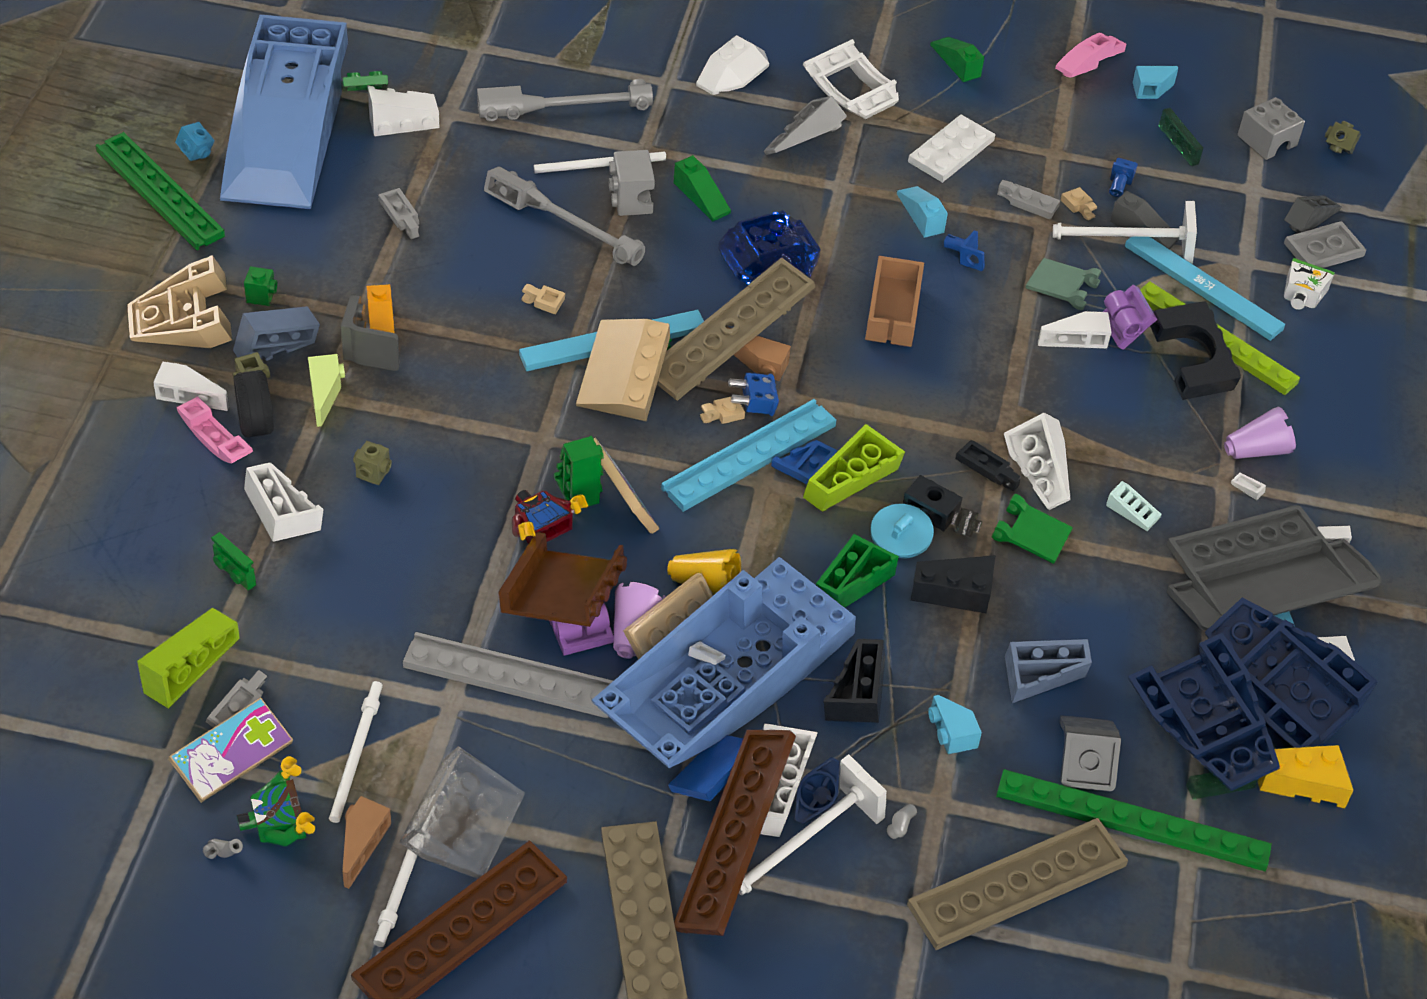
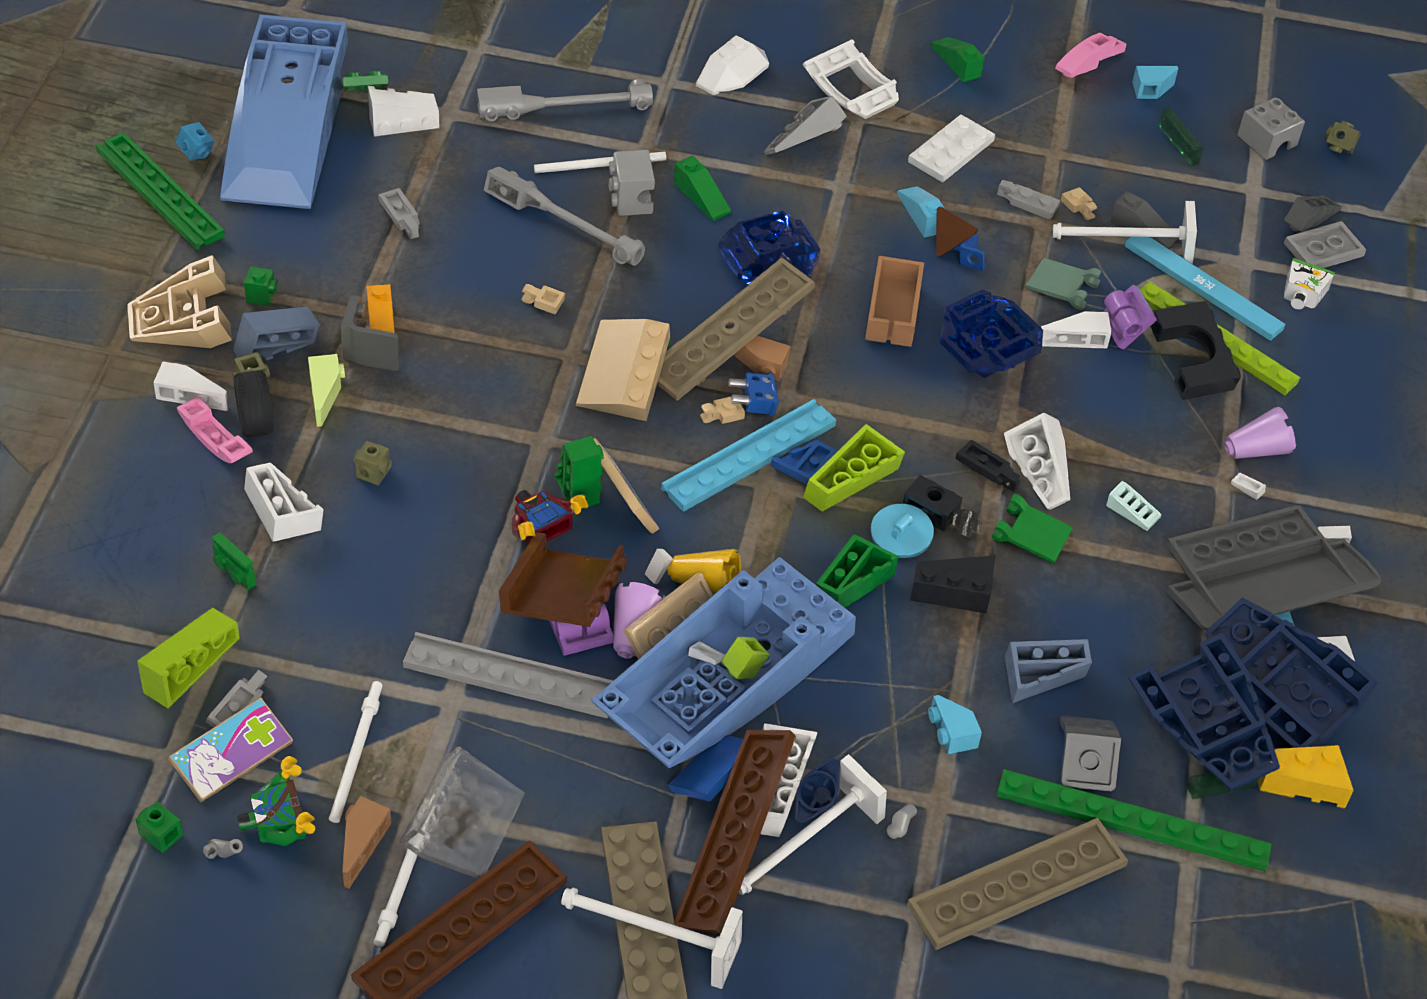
medium azure tile [519,310,704,371] -> none
black wedge [823,639,885,723] -> none
blue bracket [1109,158,1138,197] -> none
none -> green brick [135,801,183,853]
none -> white tile [561,888,743,989]
none -> white piece [645,549,673,584]
none -> lime brick [722,637,770,679]
none -> reddish brown piece [936,207,978,257]
none -> clear blue piece [940,289,1043,378]

